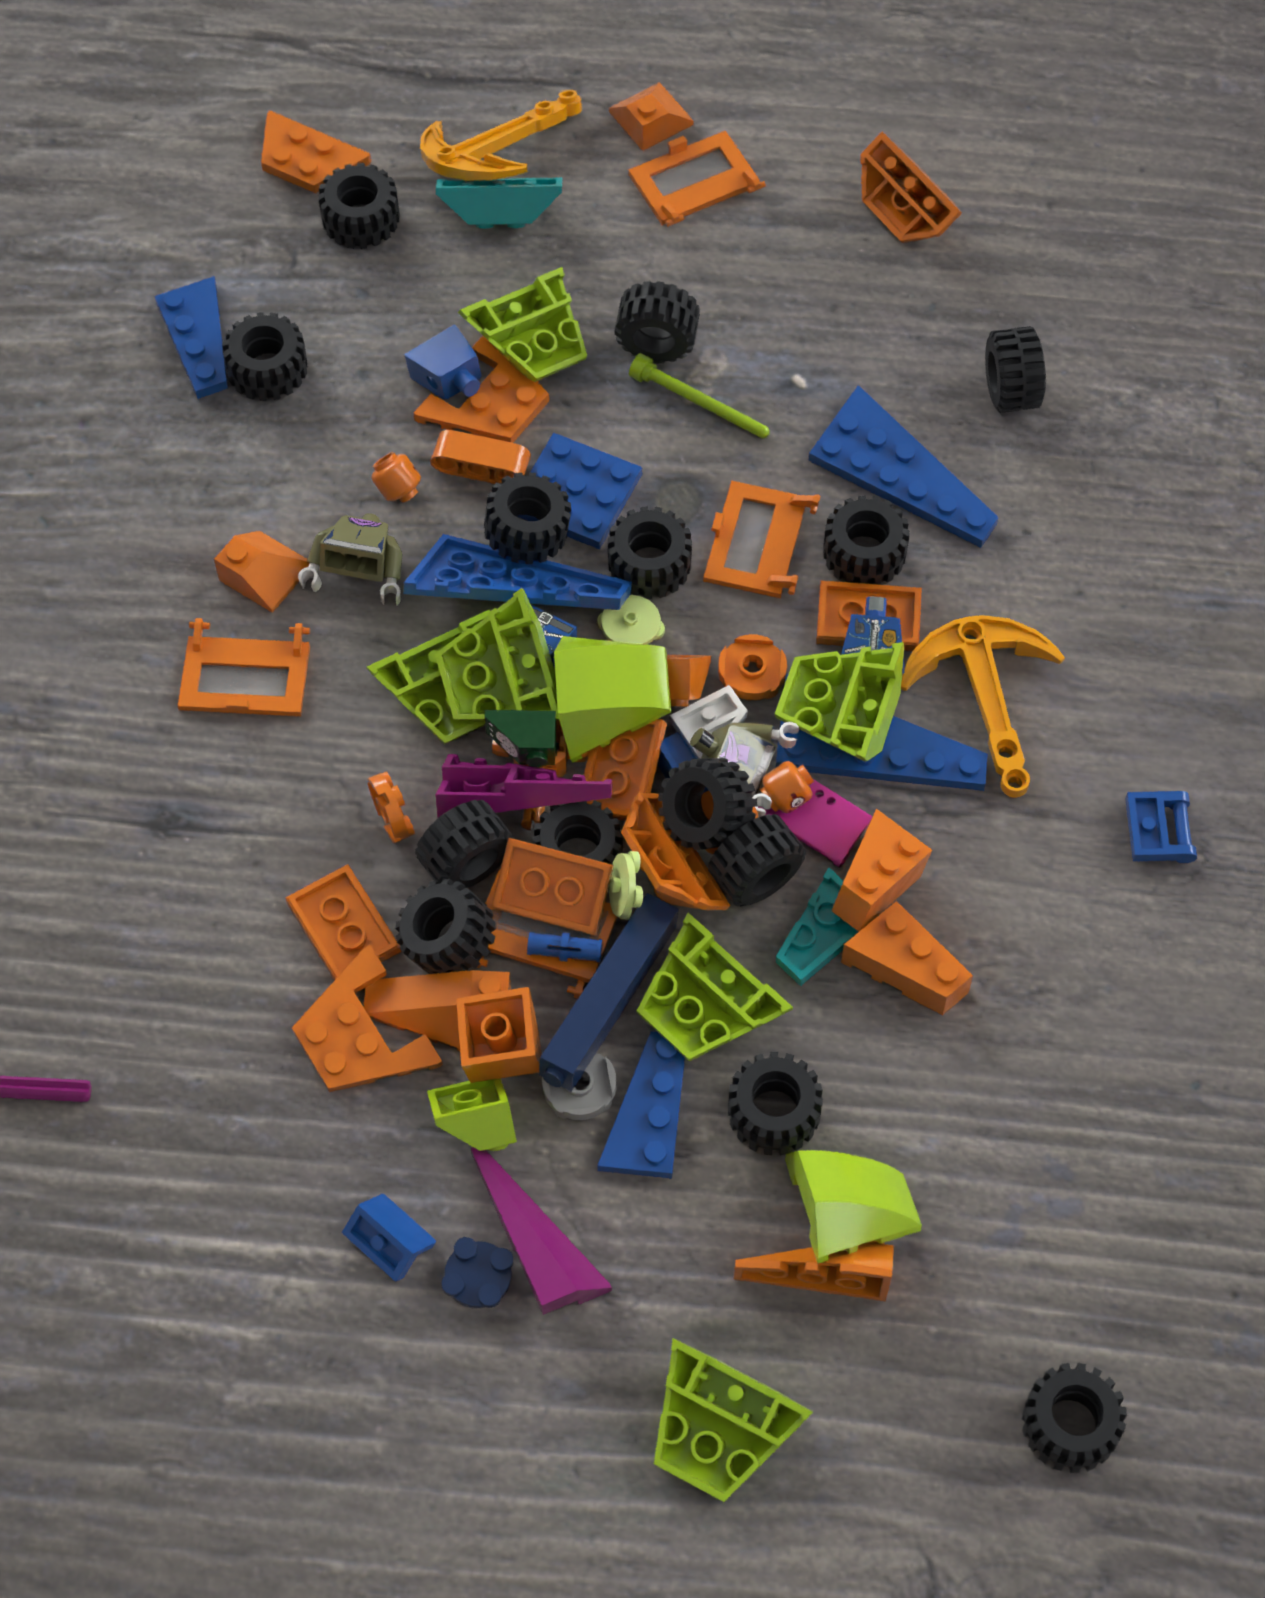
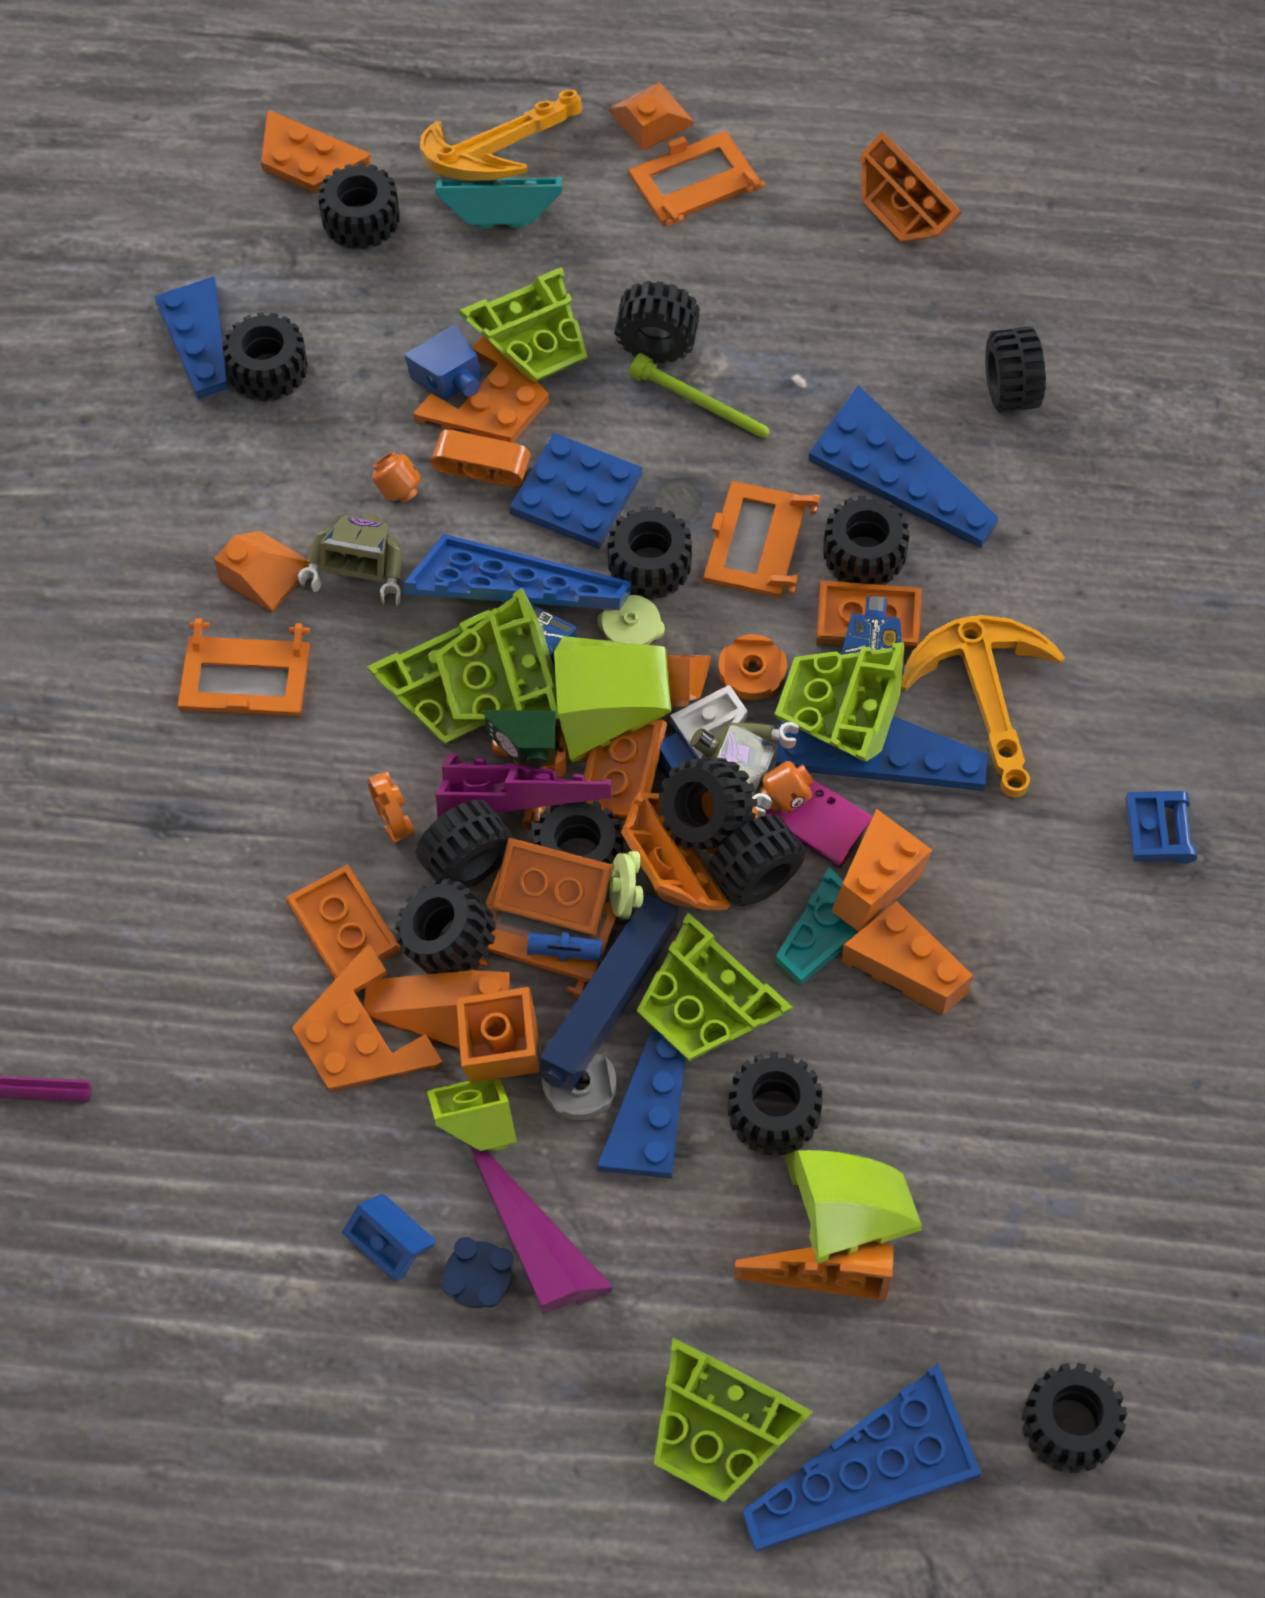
black tyre [484,472,571,564] -> none
none -> blue wing [742,1363,981,1553]

